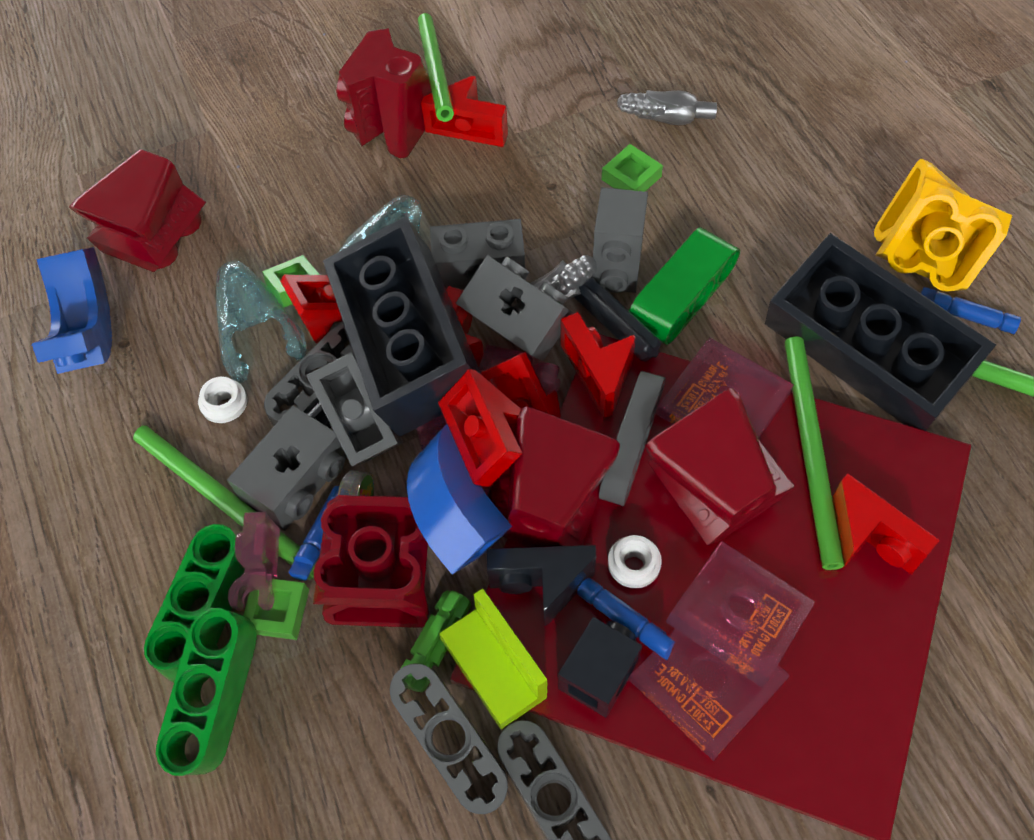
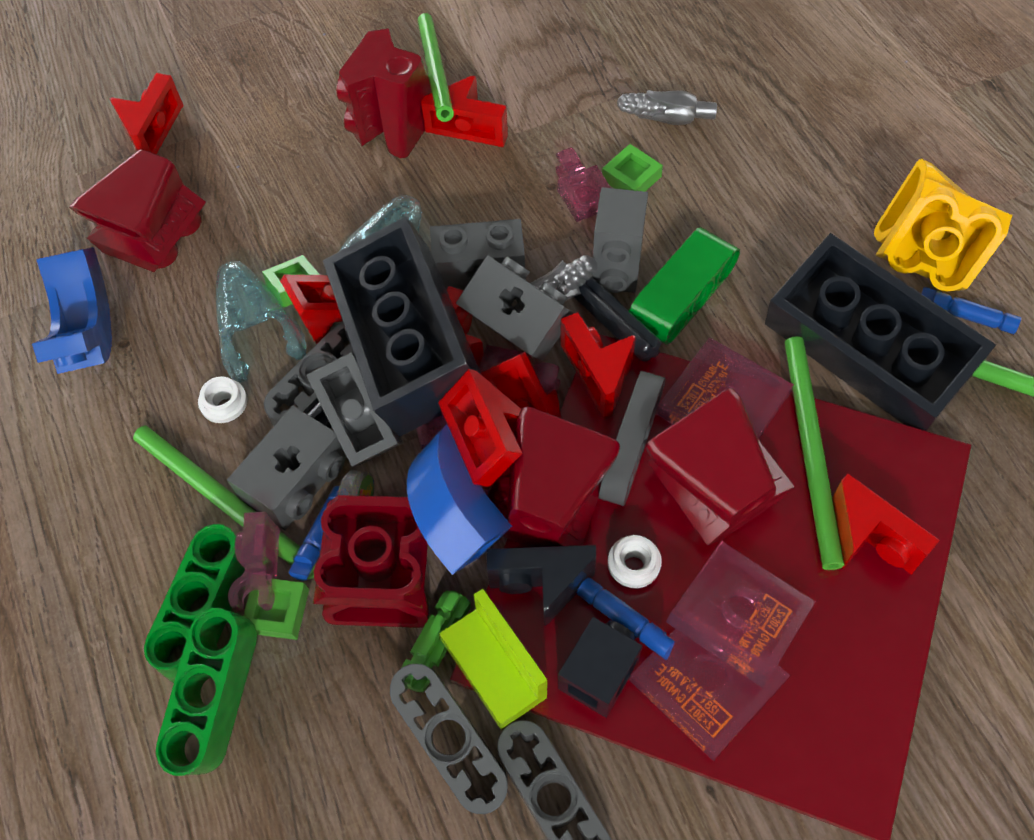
none -> red slope [110,73,183,155]
none -> clear pink plate [555,147,611,222]

